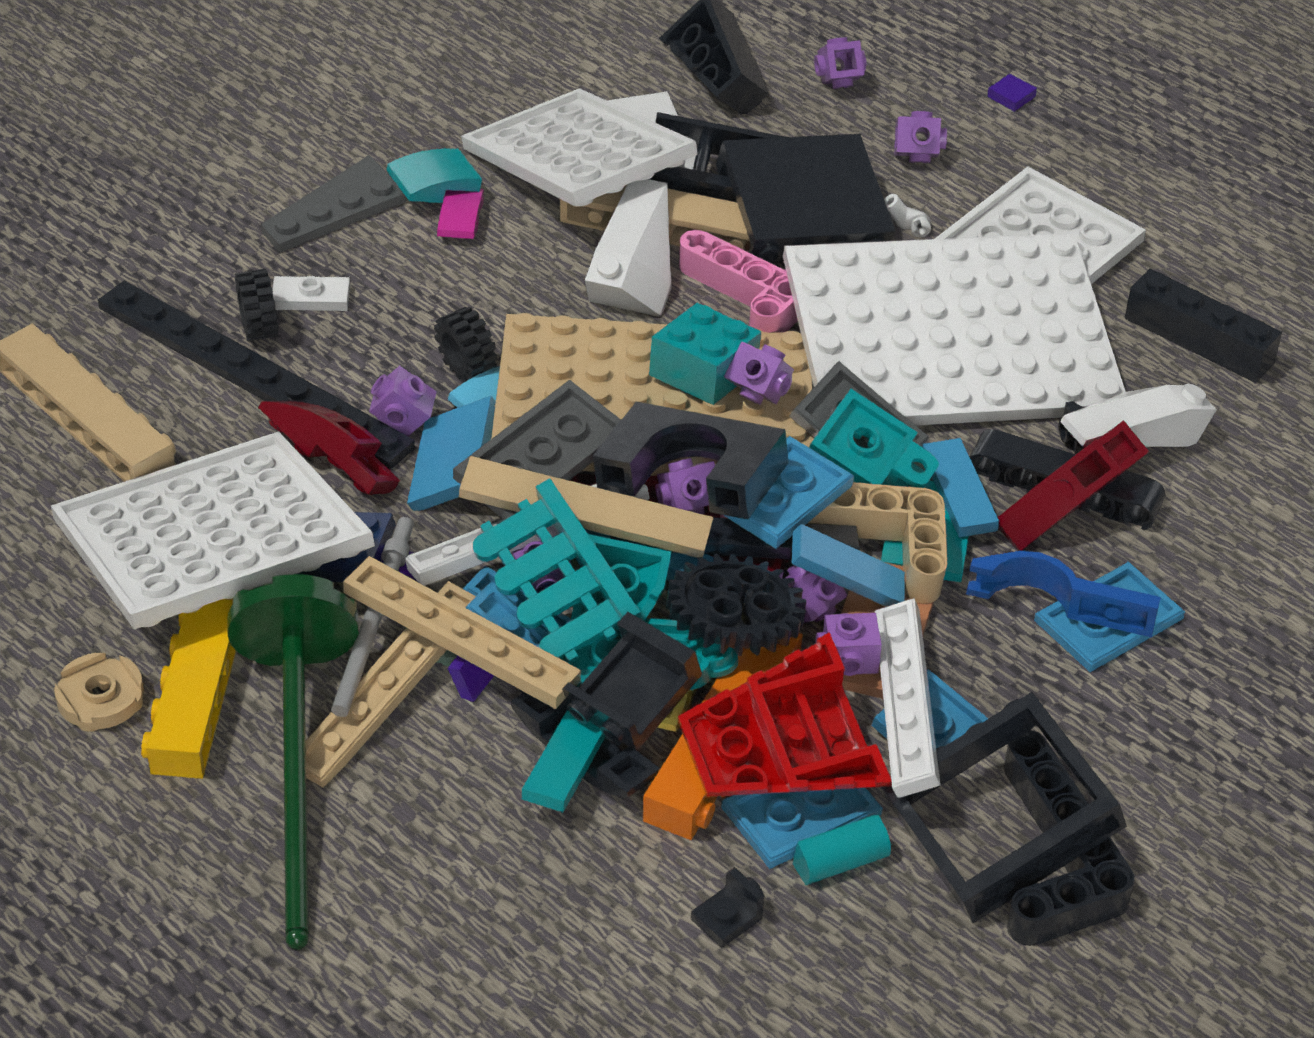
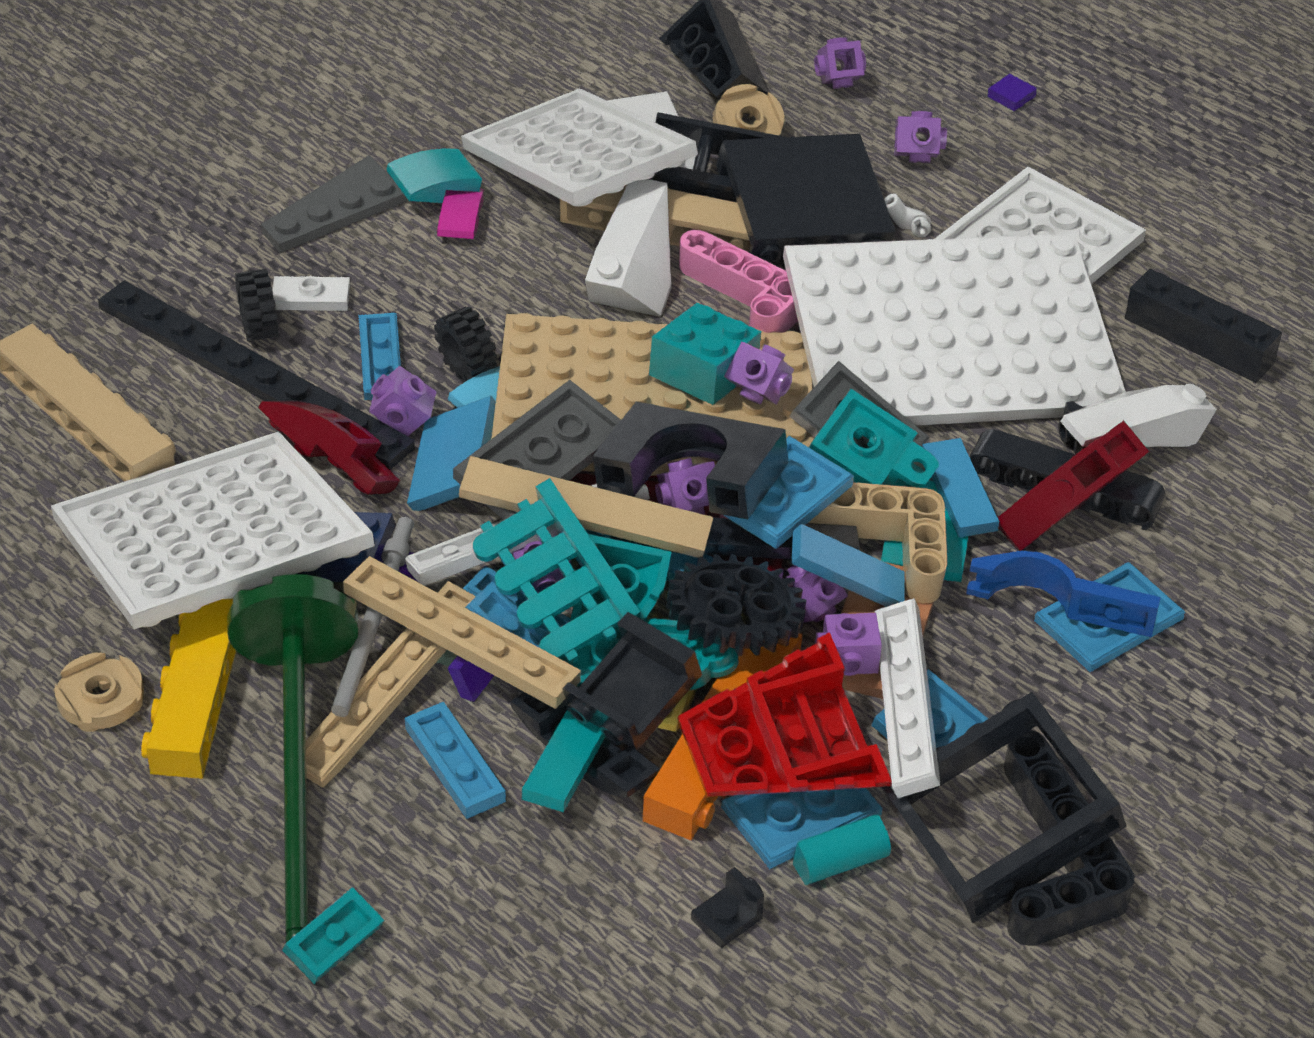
none -> teal plate [282,887,384,984]
none -> dark azure tile [359,313,401,400]
none -> dark azure plate [405,702,506,819]
none -> tan plate [713,84,785,136]

